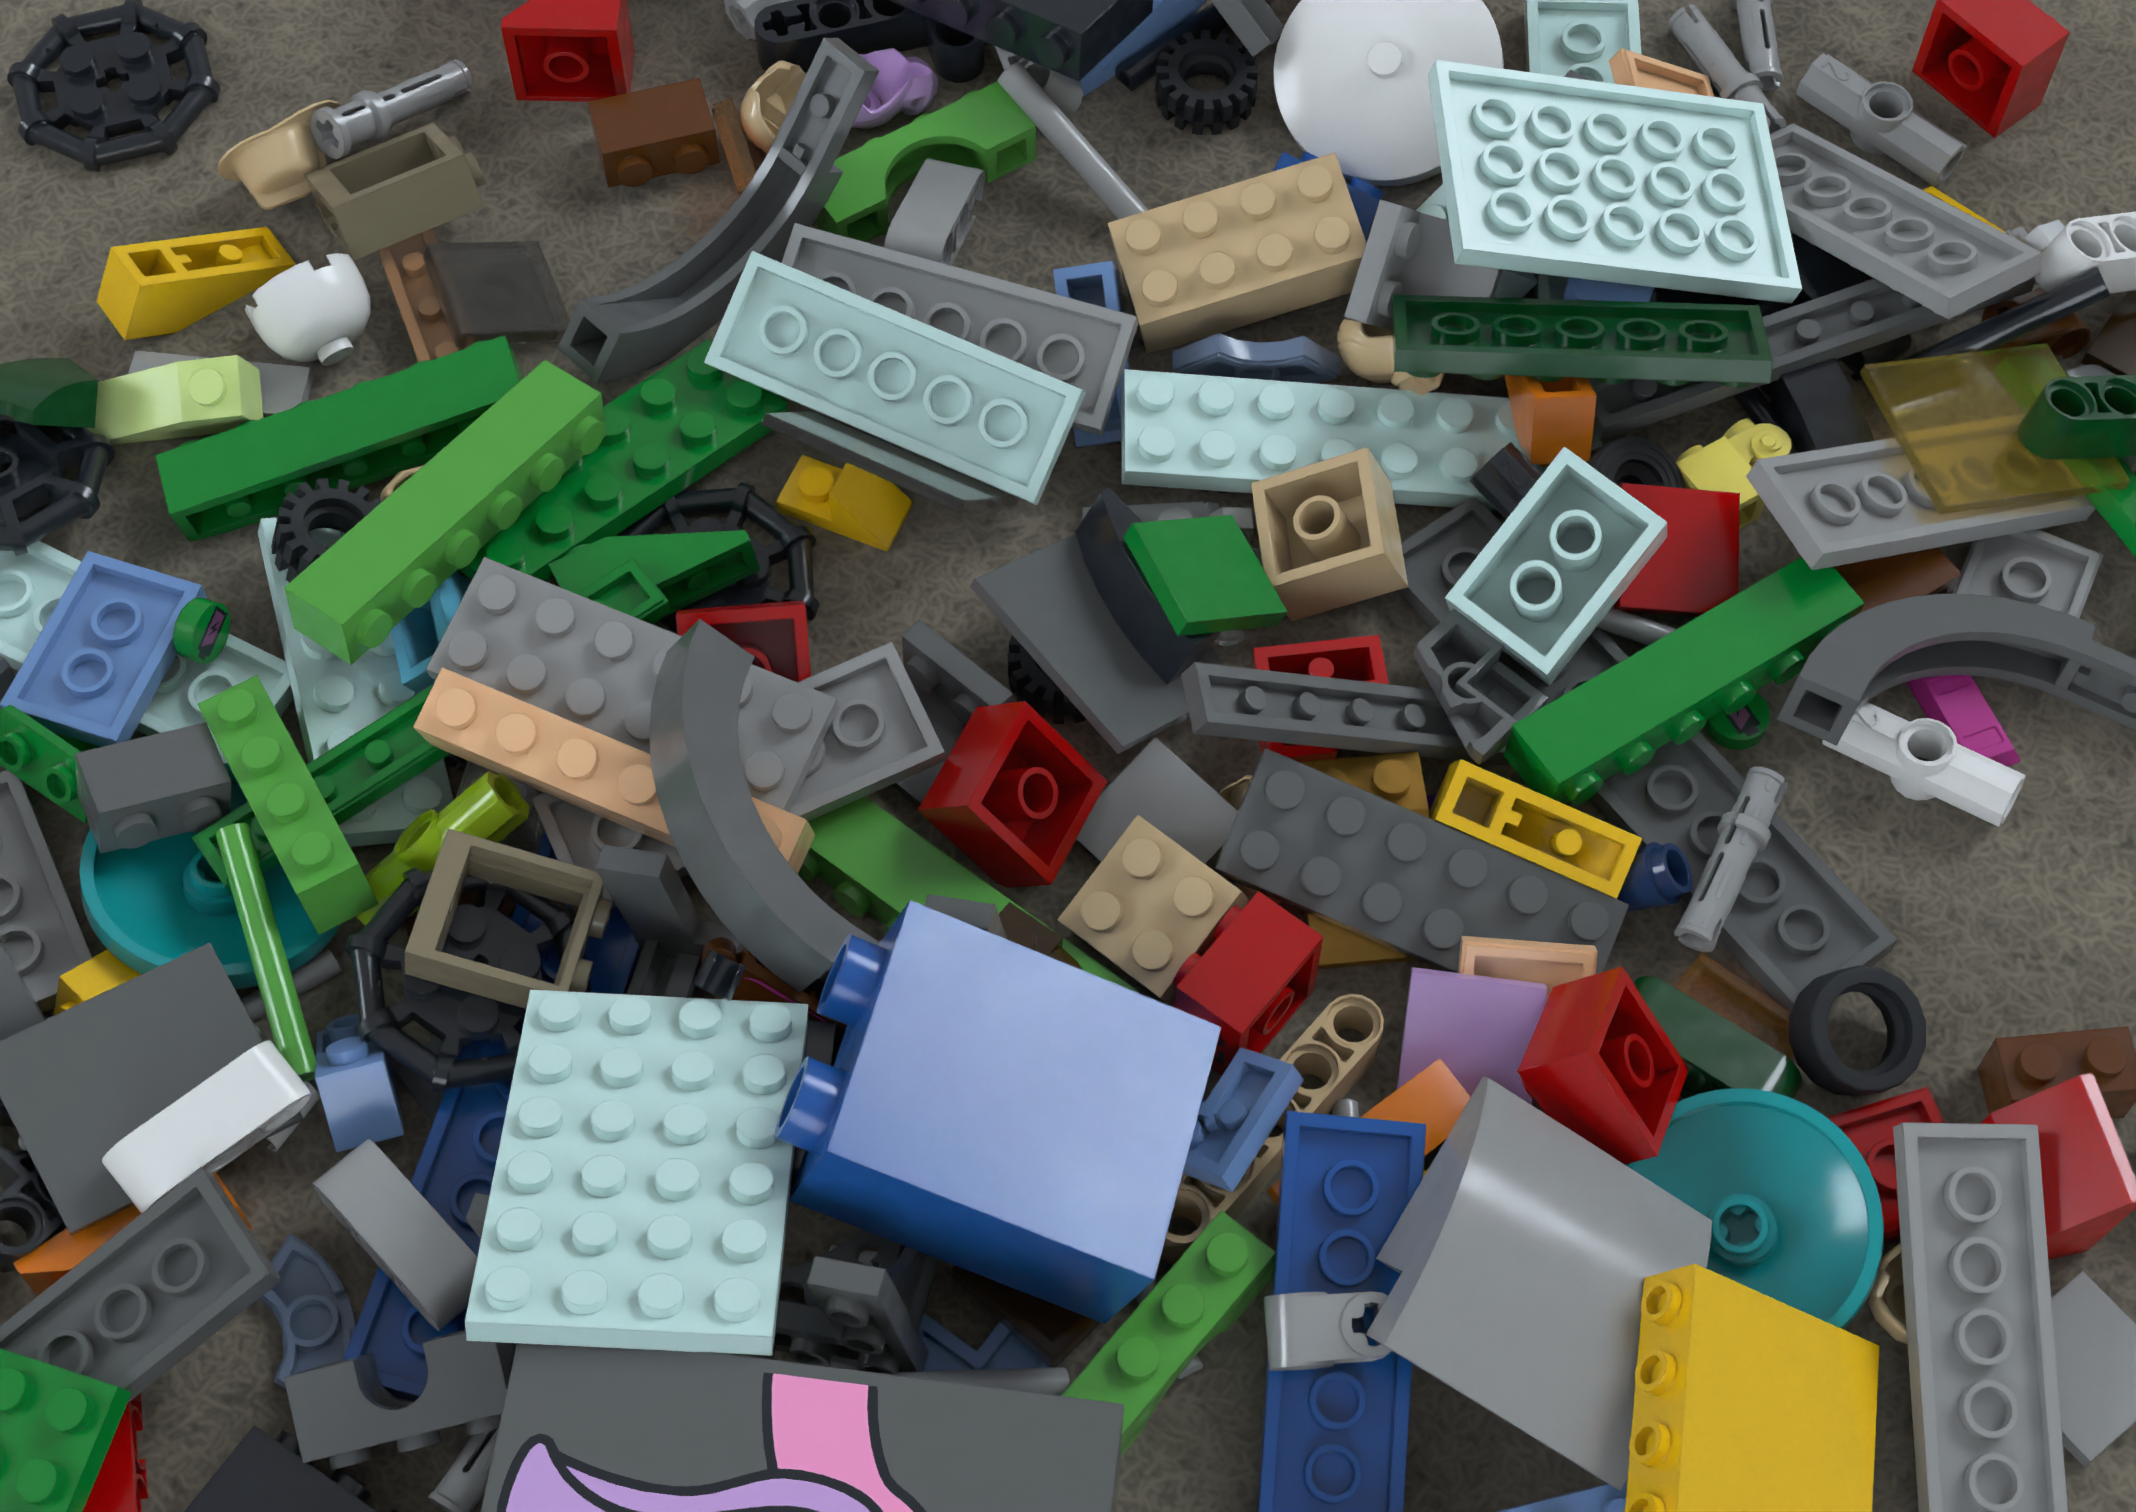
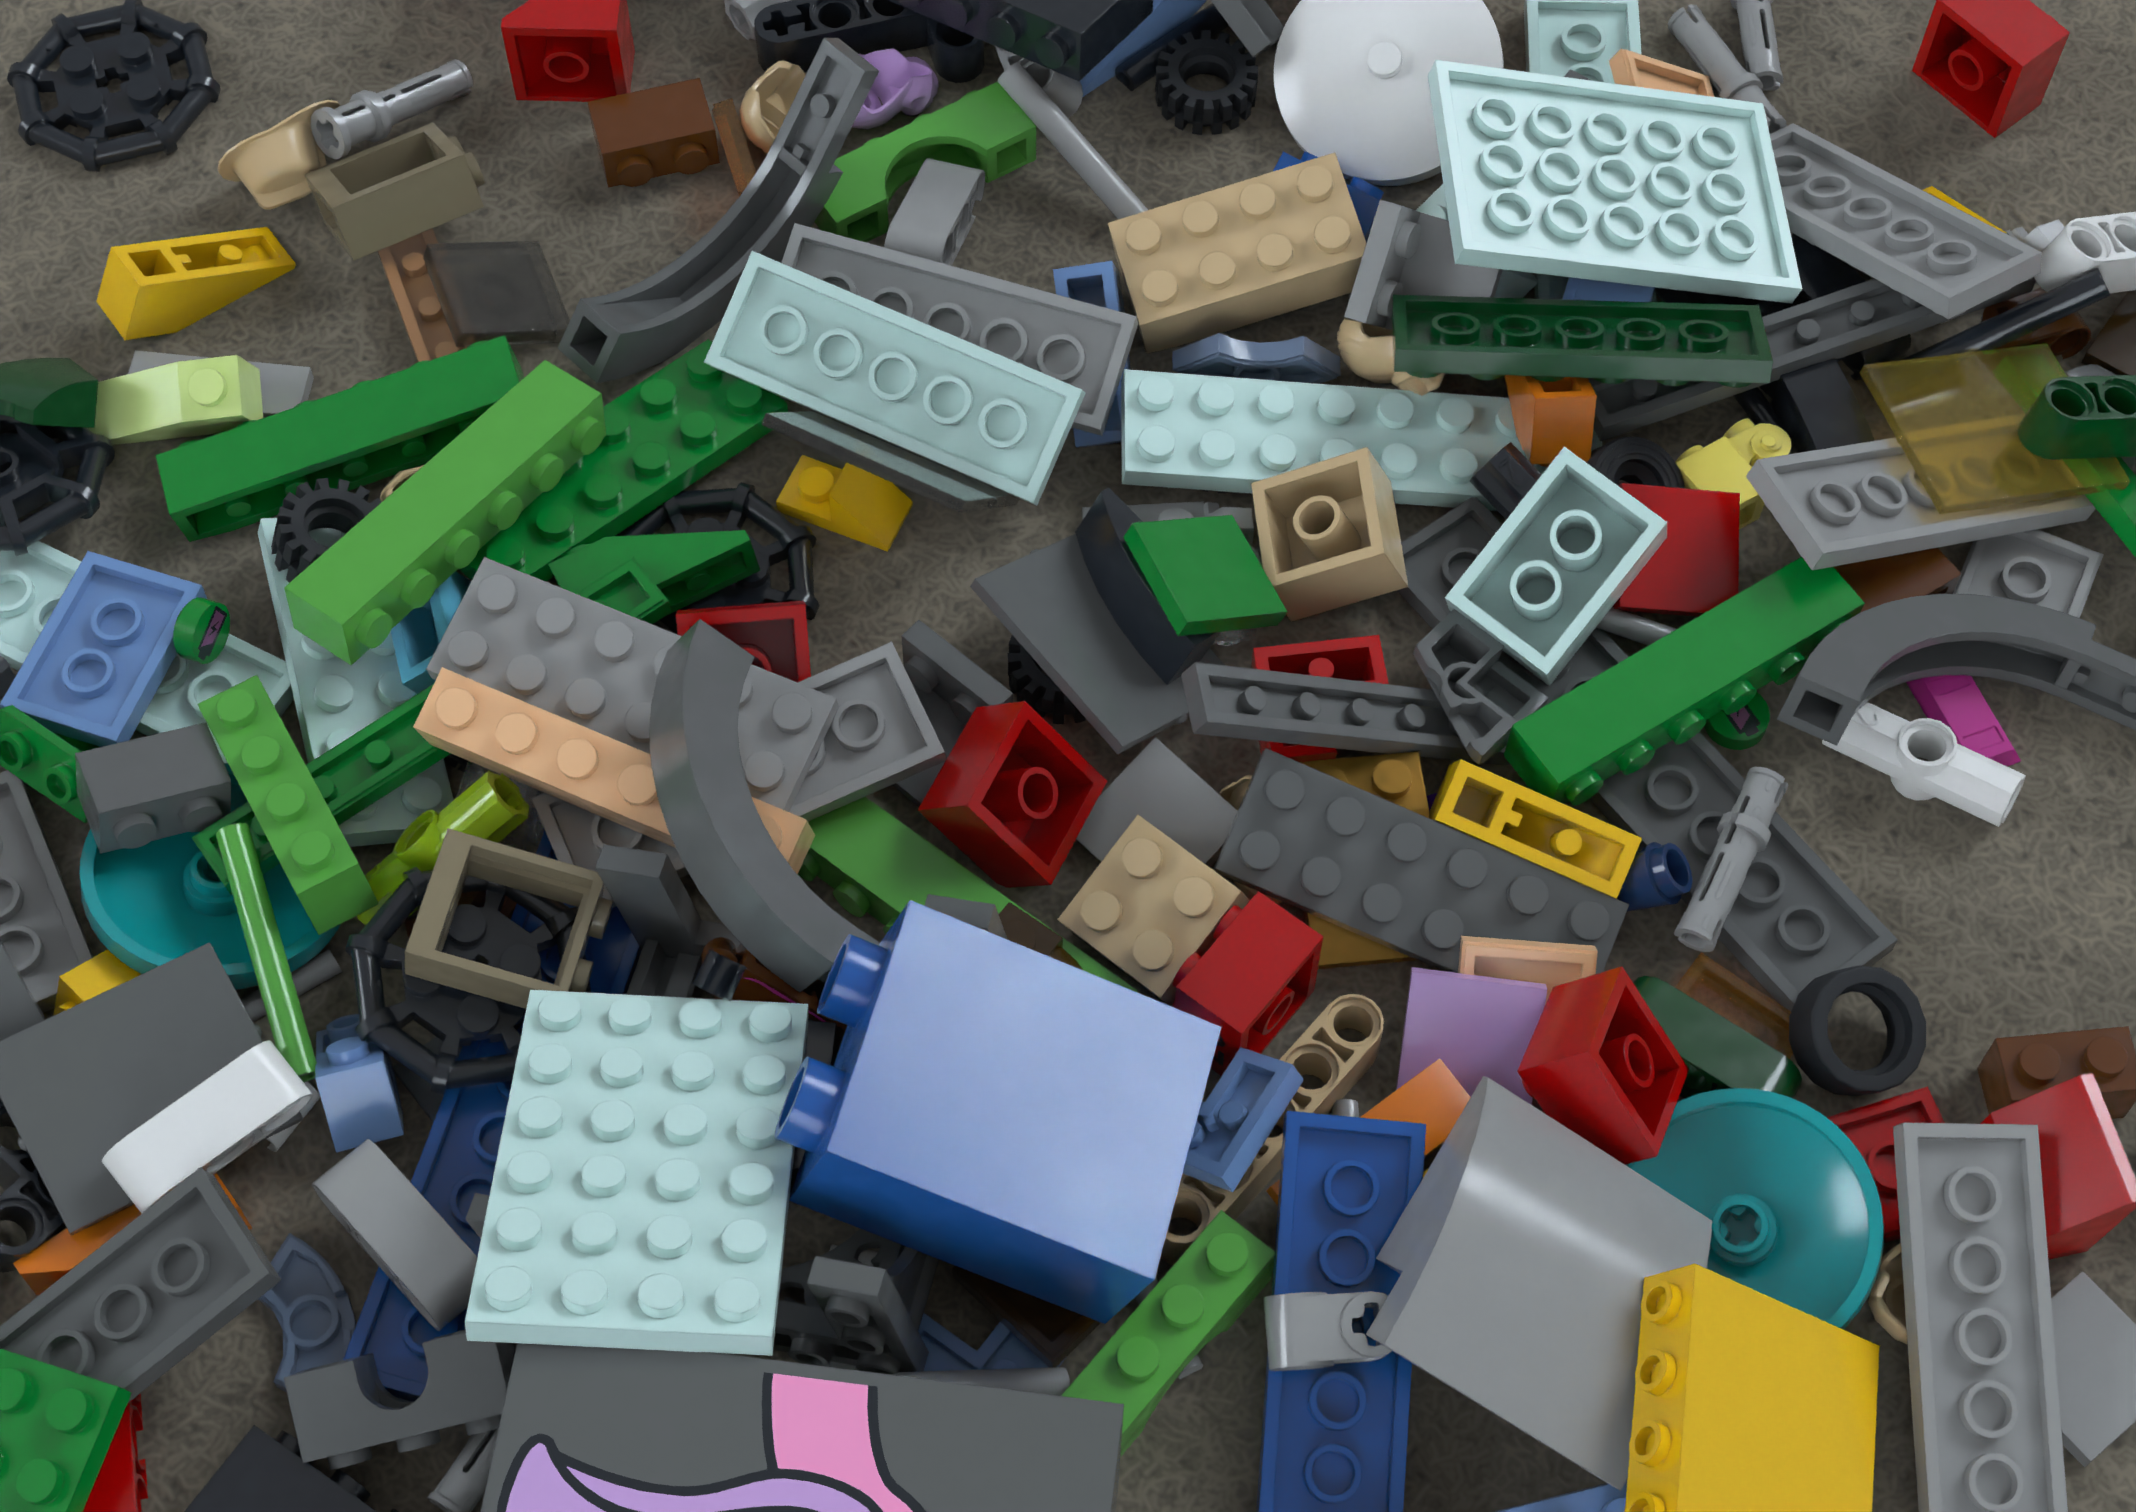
white cylinder [245,253,371,366] -> none
light grey piece [1796,53,1967,186] -> none

